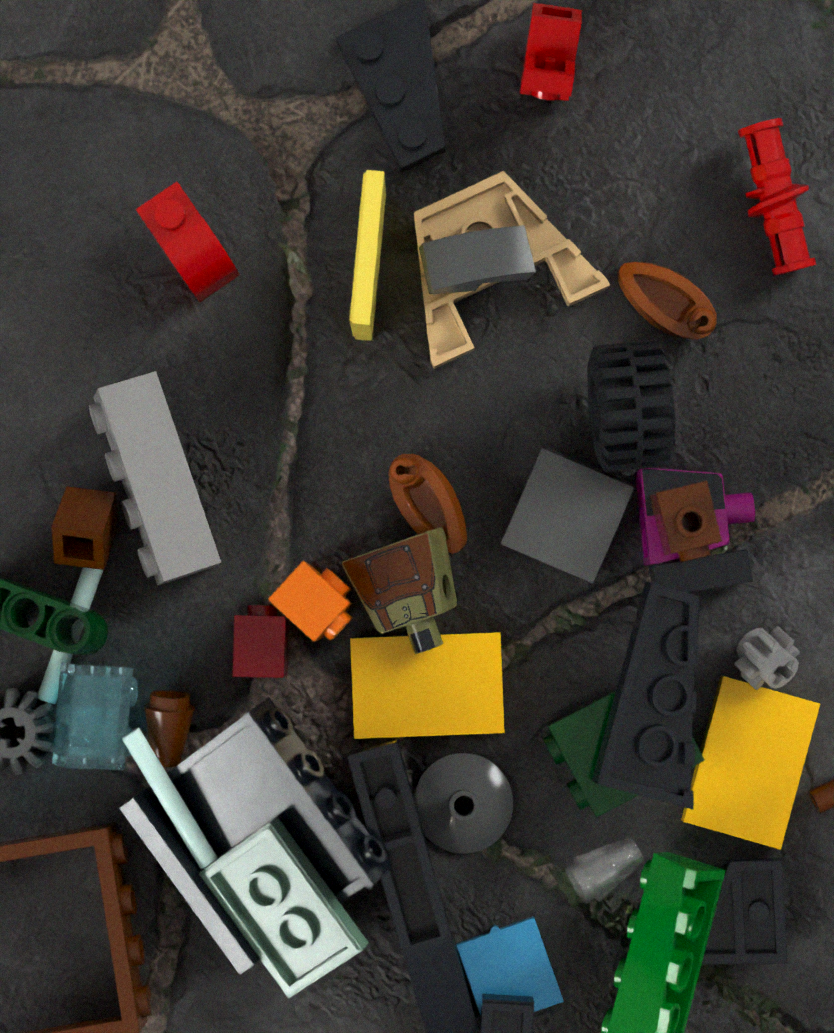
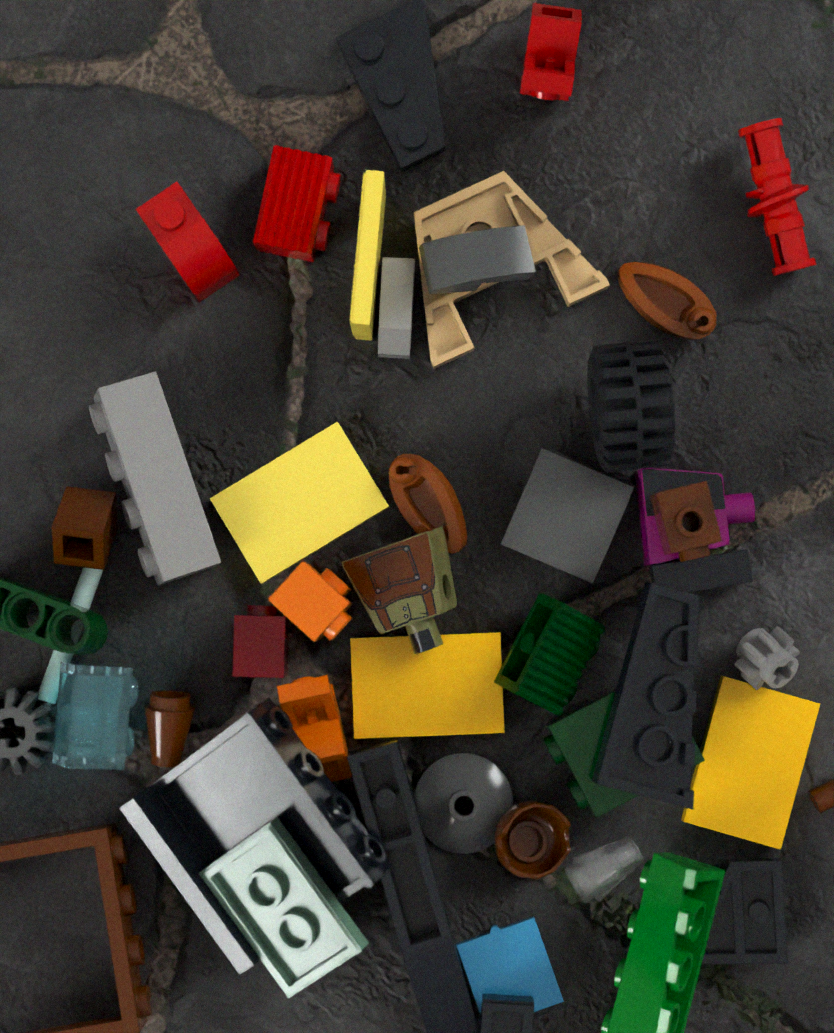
light aqua bar [122,727,218,869] -> none
none -> light yellow tile [210,421,389,584]
none -> red brick [253,145,341,263]
none -> orange brick [277,675,353,782]
none -> light grey piece [378,257,415,359]
none -> dark green brick [494,592,605,716]
none -> reddish brown hair [494,800,571,880]

